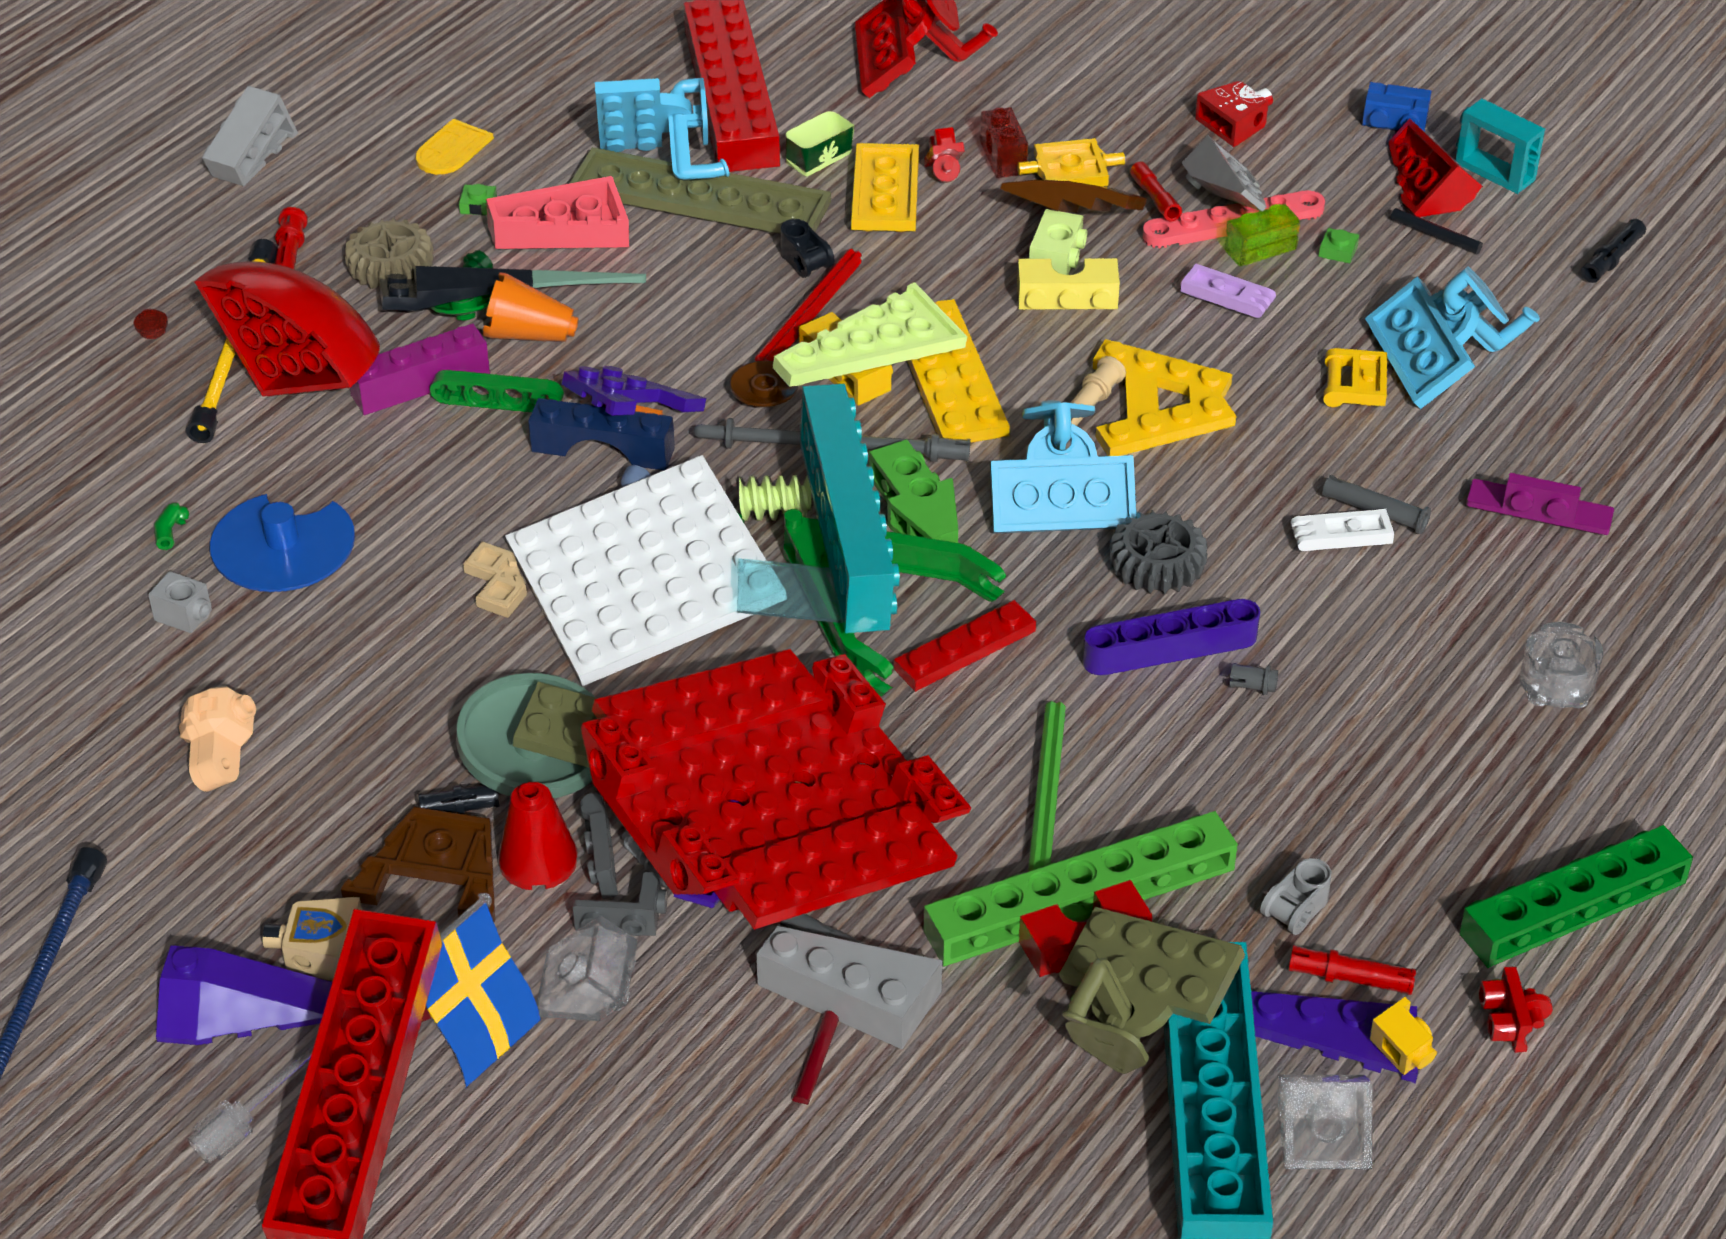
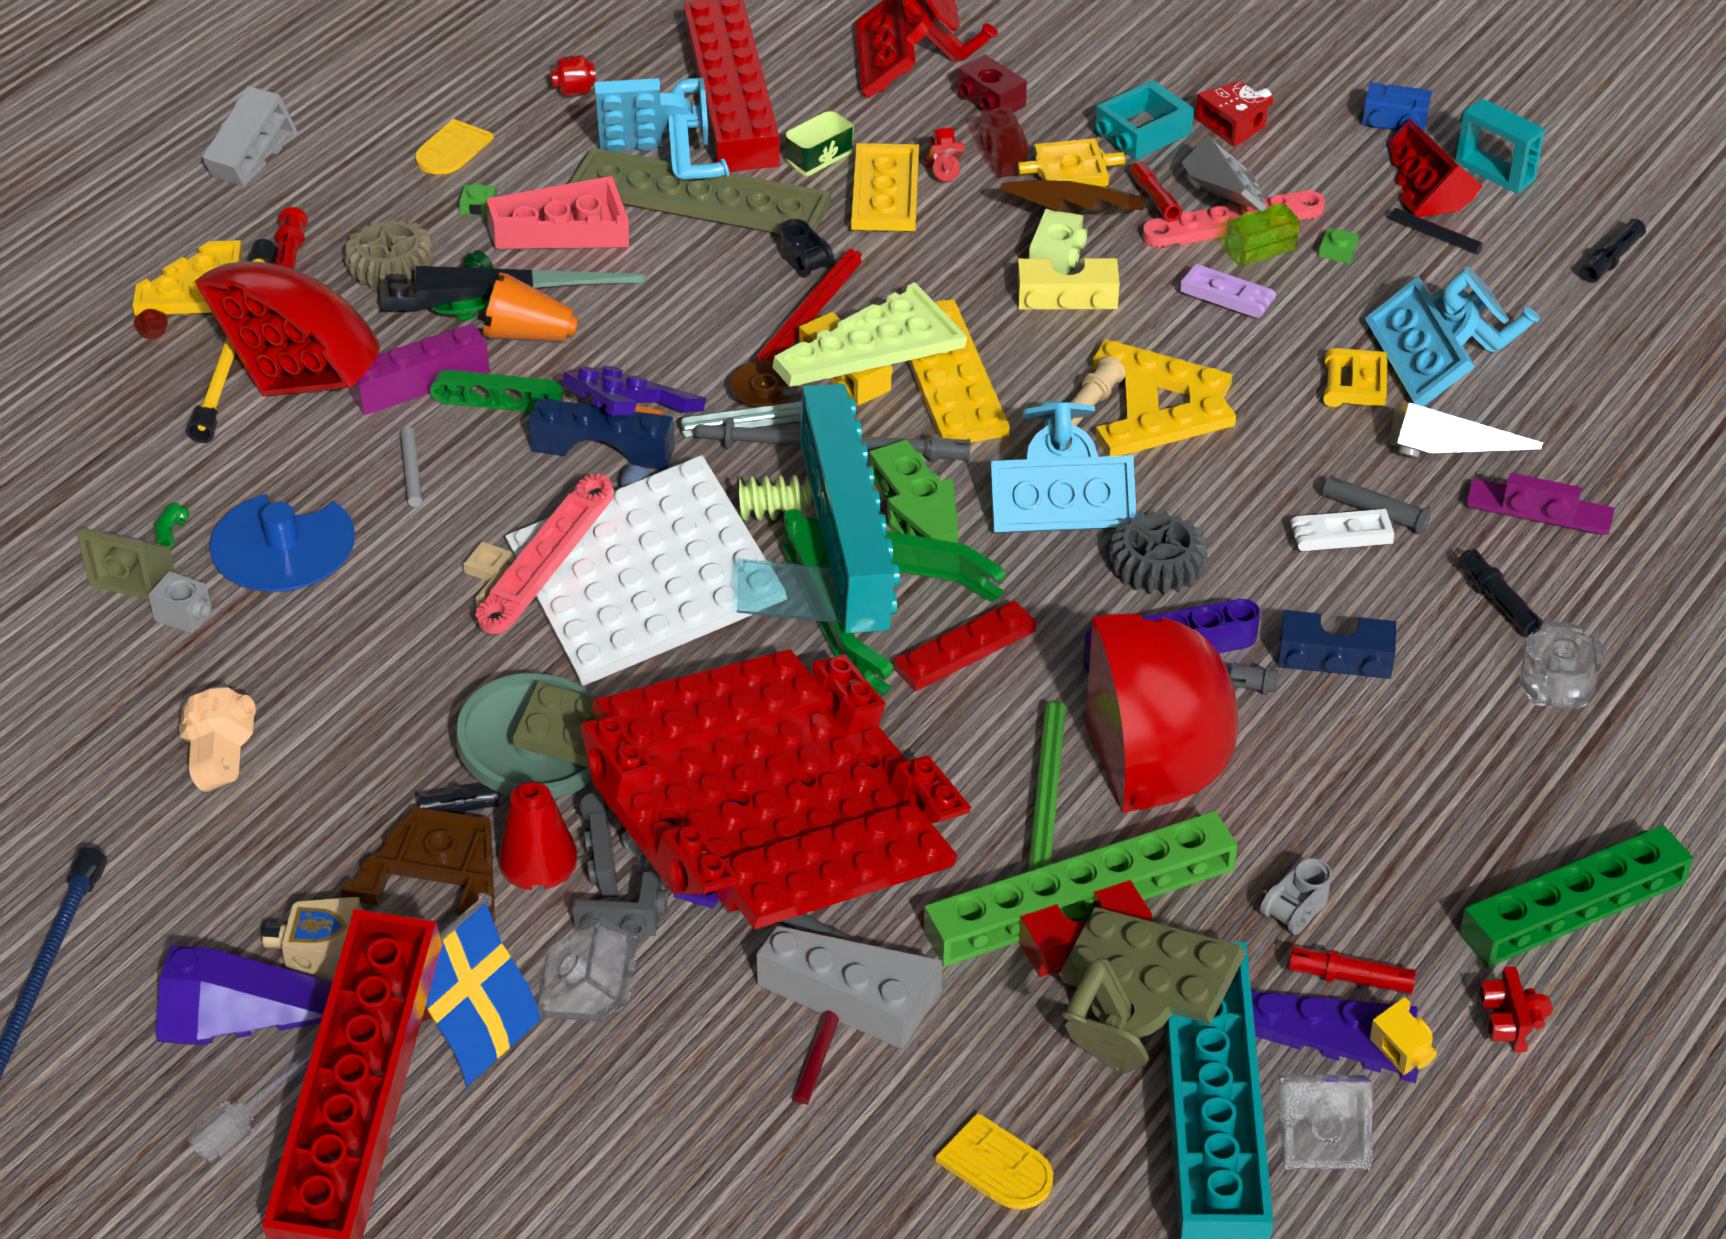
none -> olive slope [77,528,175,600]
none -> yellow plate [132,240,243,316]
none -> light grey bar [401,427,422,507]
none -> coral plate [476,473,614,634]
none -> red head [550,55,596,97]
none -> axle [681,401,802,438]
none -> yellow window [936,1113,1053,1209]
none -> dark red brick [958,55,1027,120]
none -> red brick [1085,614,1238,813]
none -> teal window [1095,80,1194,160]
none -> dark blue arch [1278,610,1396,679]
none -> wedge [1390,403,1543,458]
none -> black pin [1458,549,1543,637]

